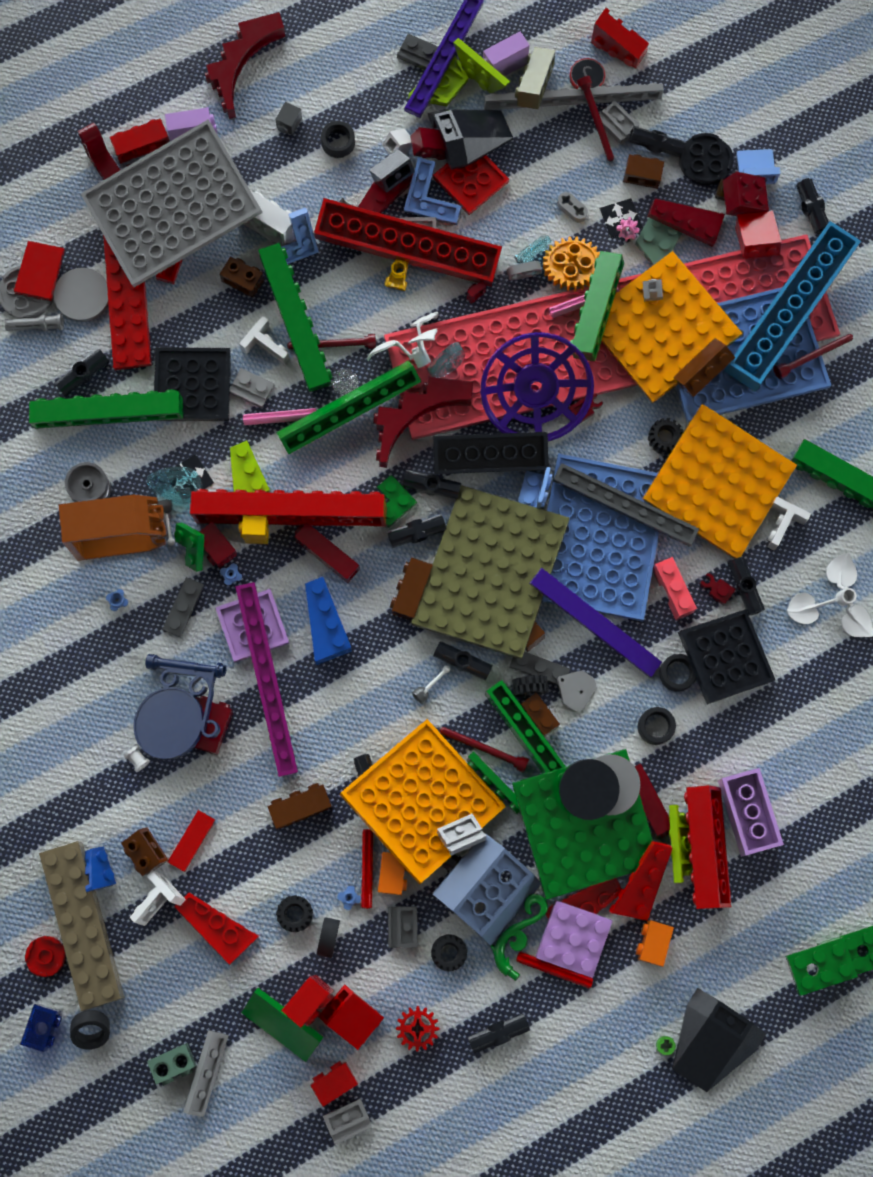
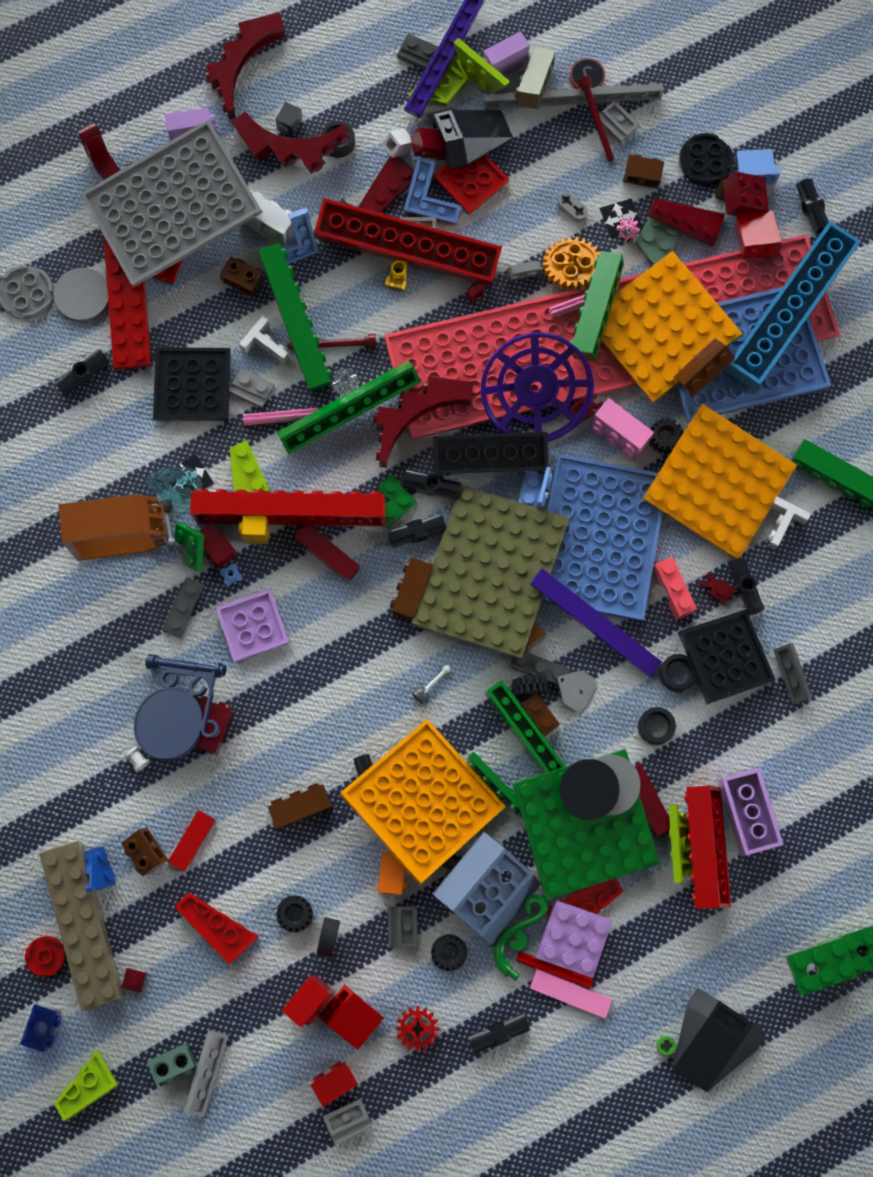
light grey pin [5,313,64,331] -> none
red tile [14,241,65,301] -> none
green brick [29,389,183,429] -> none
flat silver wheel [65,462,111,502] -> none
black tyre [70,1010,110,1050] -> none
medium blue plate [106,589,128,611] -> none
red brick [110,118,170,164] -> none
white bracket [130,870,186,926] -> none
magenta plate [235,582,298,777] -> none
green tile [241,988,324,1062] -> none
blue wedge [305,577,352,665] -> none
medium blue plate [337,886,361,910] -> none
red axle [361,829,373,909] -> none
white plant [367,312,439,368] -> none
black brick [369,149,415,193] -> none
clear light blue piece [427,342,465,378] -> none
black piece [433,641,493,681] -> none
light grey plate [437,814,486,856] -> none
dark red piece [440,727,529,773] -> none
clear light blue plate [514,235,552,263] -> none
dark grey plate [553,463,699,547] -> none
red wedge [591,7,649,69] -> none
red wing [609,841,673,921] -> none
black piece [628,126,685,157] -> none
orange brick [636,920,674,967] -> none
light grey tile [643,279,663,302] -> none
dark red piece [773,334,853,380] -> none
white plant [787,553,873,637] -> none
none -> lime wing [54,1050,119,1121]
none -> dark red plate [121,968,147,993]
none -> dark red arch [231,111,352,174]
none -> bright pink tile [530,969,612,1019]
none -> bright pink brick [591,398,654,460]
none -> dark grey plate [774,643,812,704]

